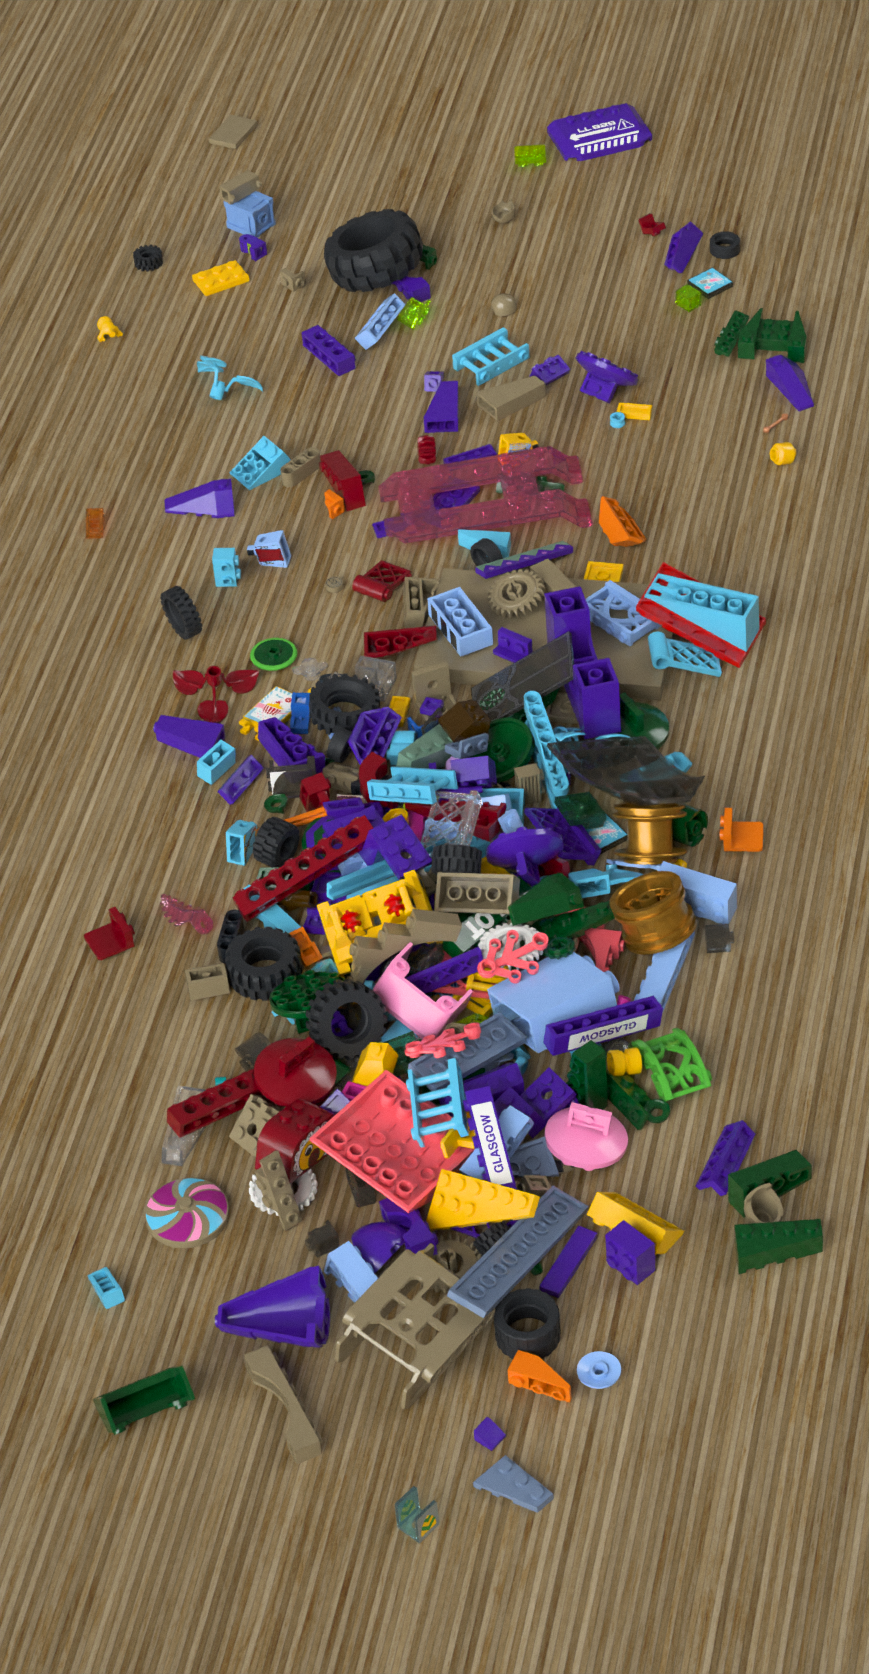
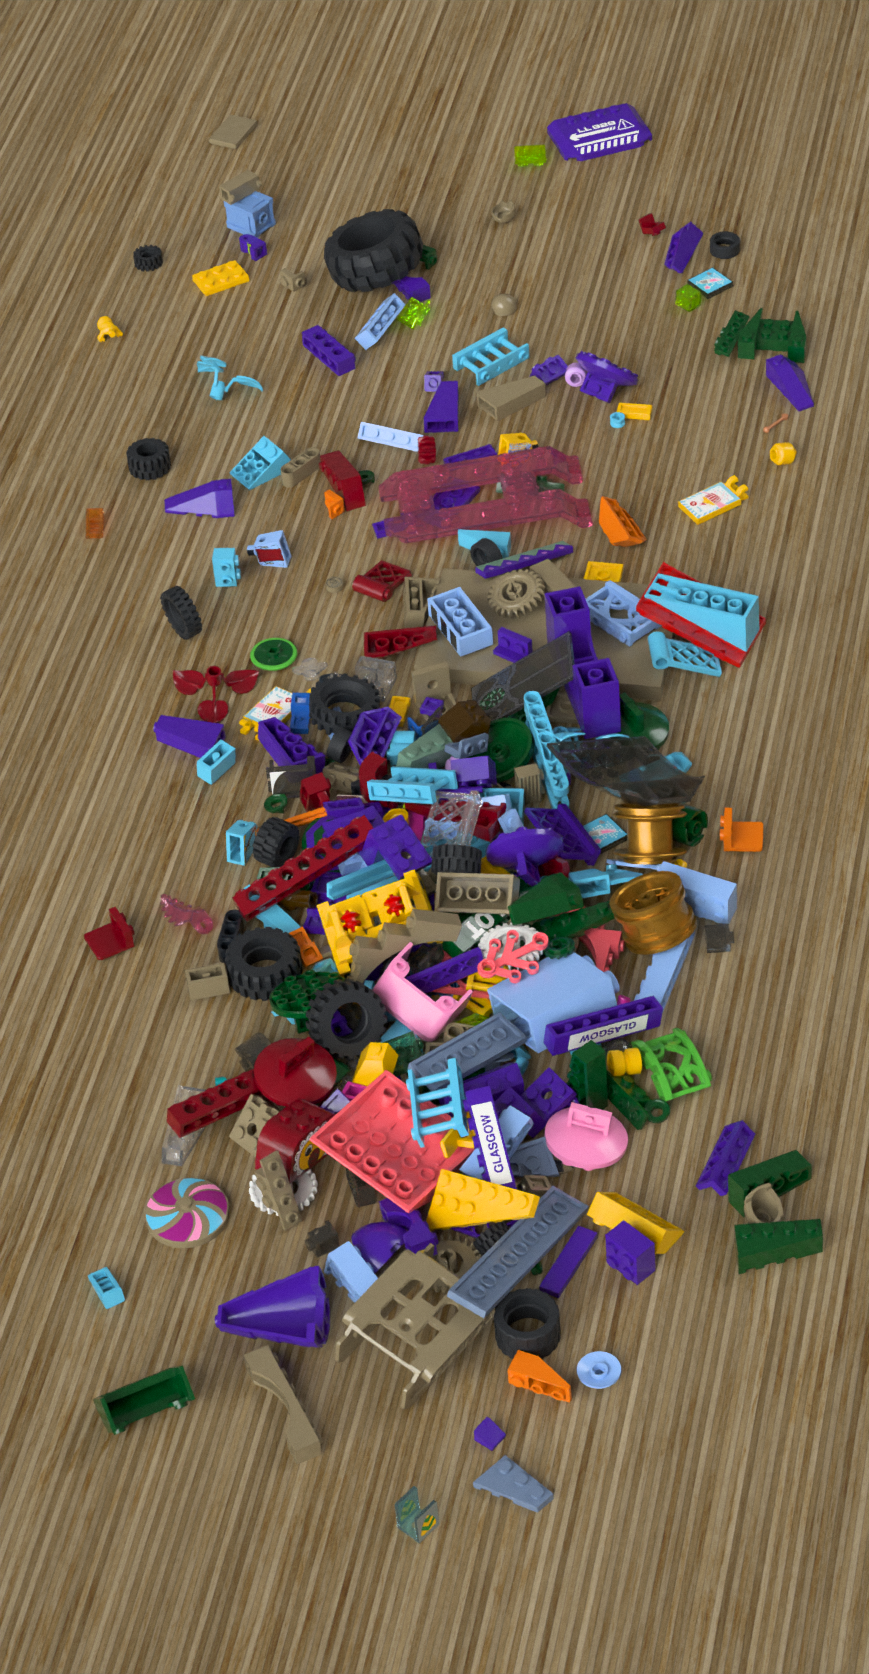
dark purple plate [217,755,264,805] -> none
coral plant [404,1023,481,1058] -> none
clear green plate [554,791,606,829] -> none
none -> black tyre [126,438,171,480]
none -> light blue fence [358,422,424,451]
none -> lavender head [565,362,587,387]
none -> tile [678,475,749,525]

